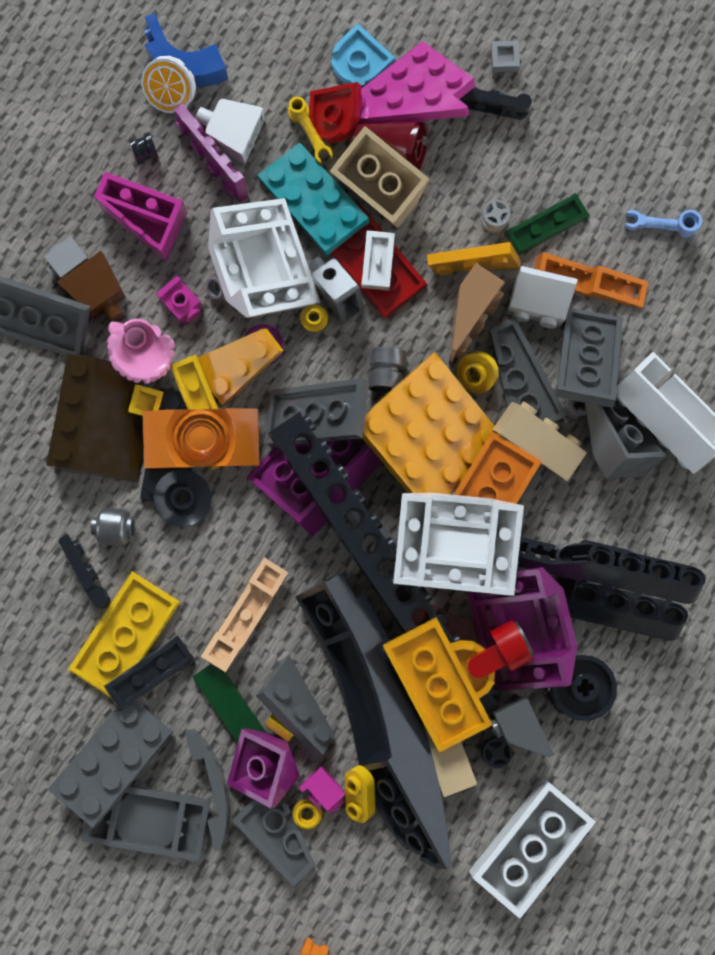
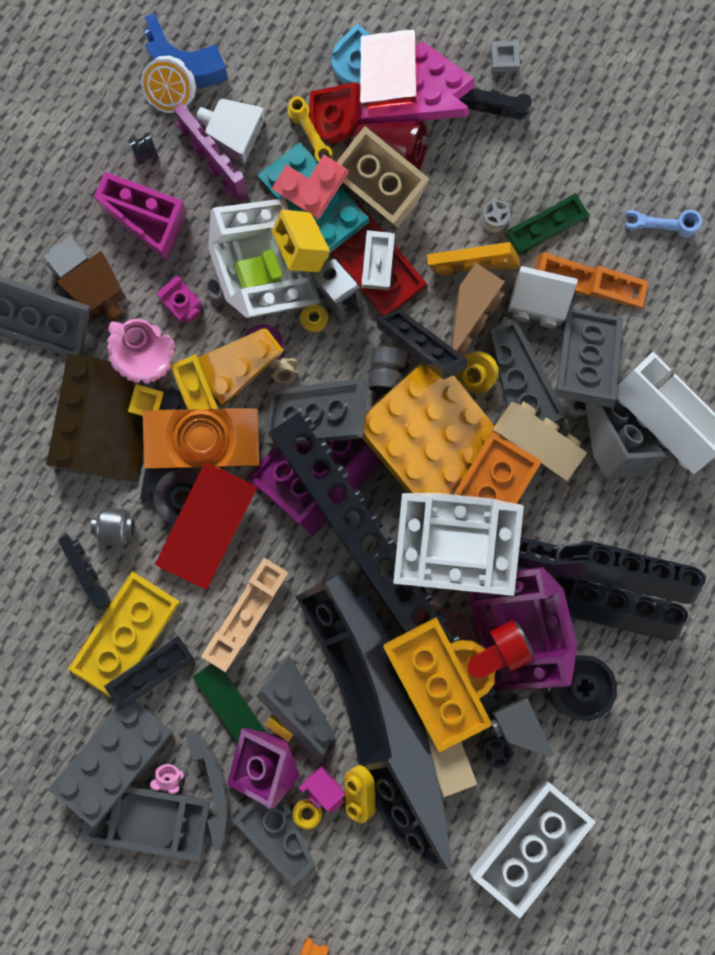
none -> bright pink plate [150,764,184,794]
none -> red tile [154,461,258,590]
none -> lime tile [234,256,271,289]
none -> lime tile [262,249,282,283]
none -> tan plate [270,358,299,384]
none -> yellow brick [271,210,330,272]
none -> coral plate [272,155,349,219]
none -> tile [360,29,417,109]
none -> black plate [376,308,467,380]

